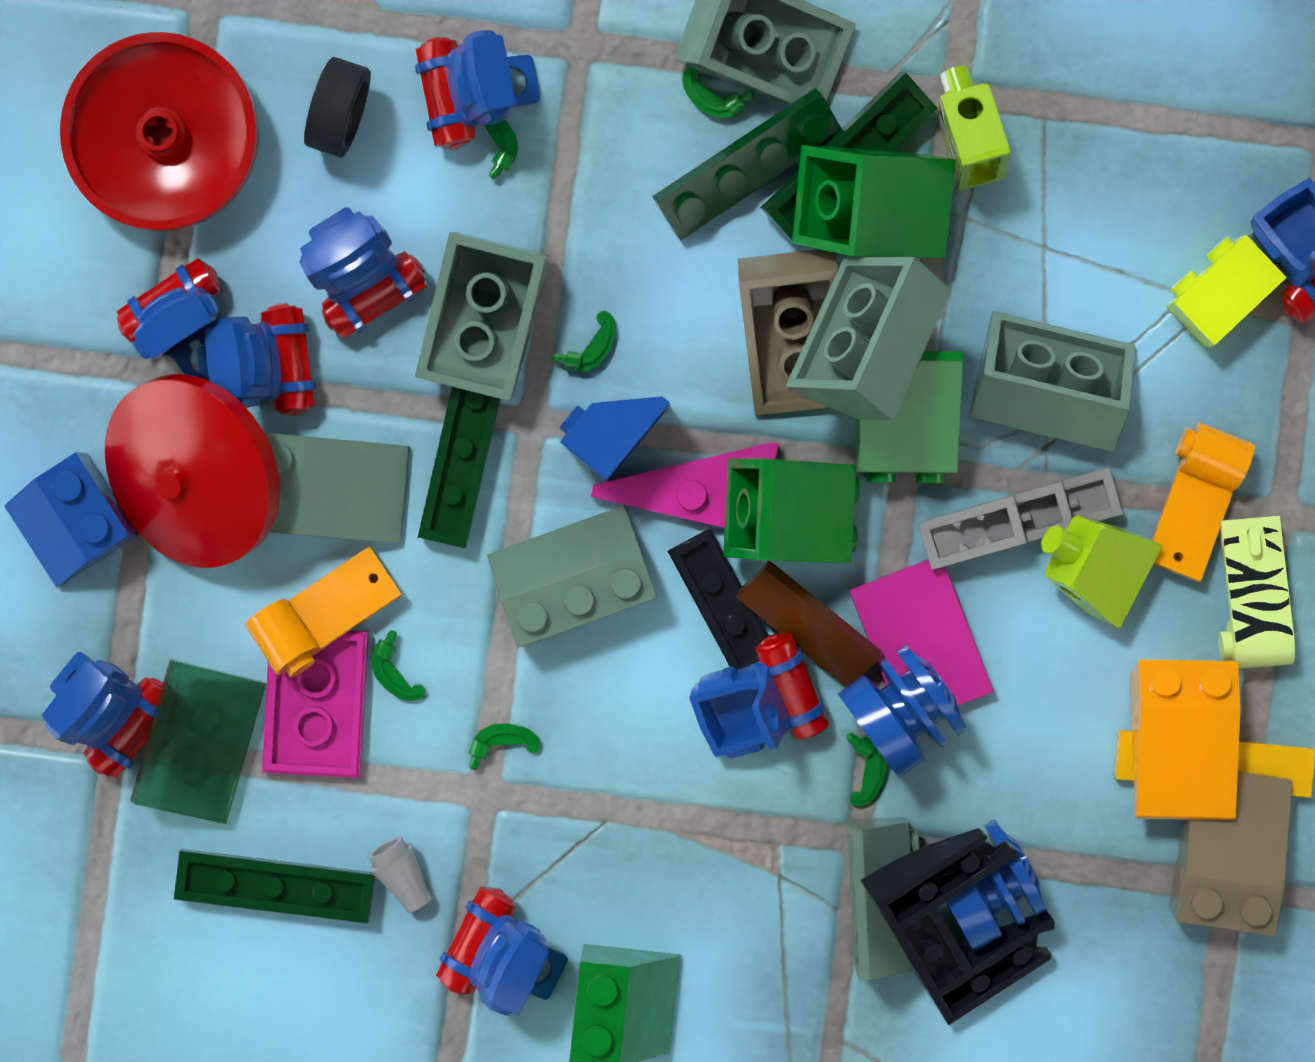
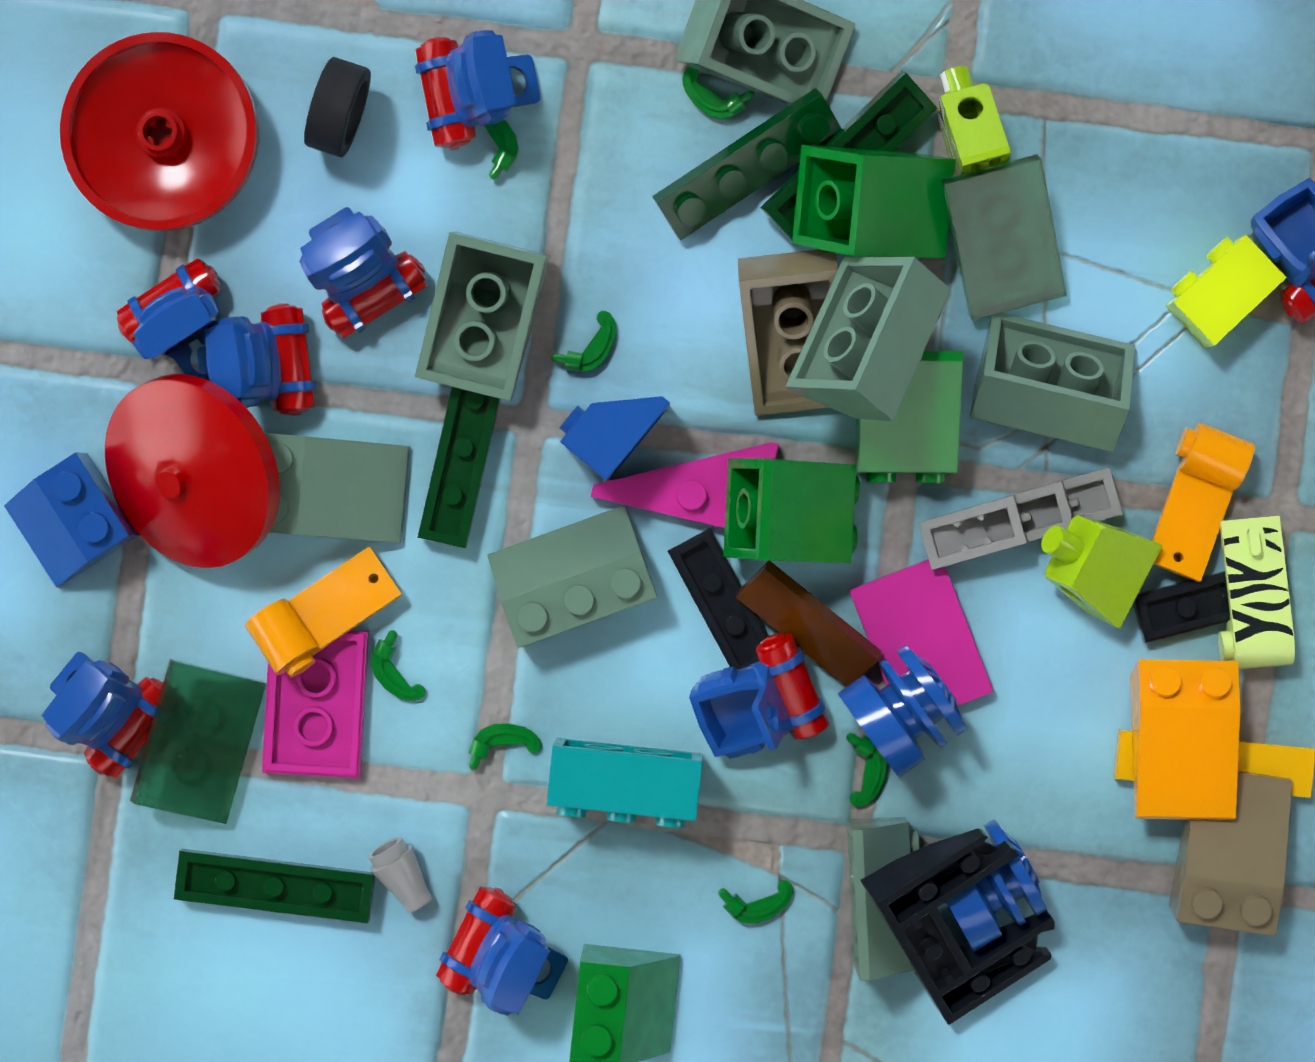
none -> teal brick [546,738,702,828]
none -> green piece [718,880,793,924]
none -> clear green tile [942,154,1067,321]
none -> black tile [1133,571,1230,643]

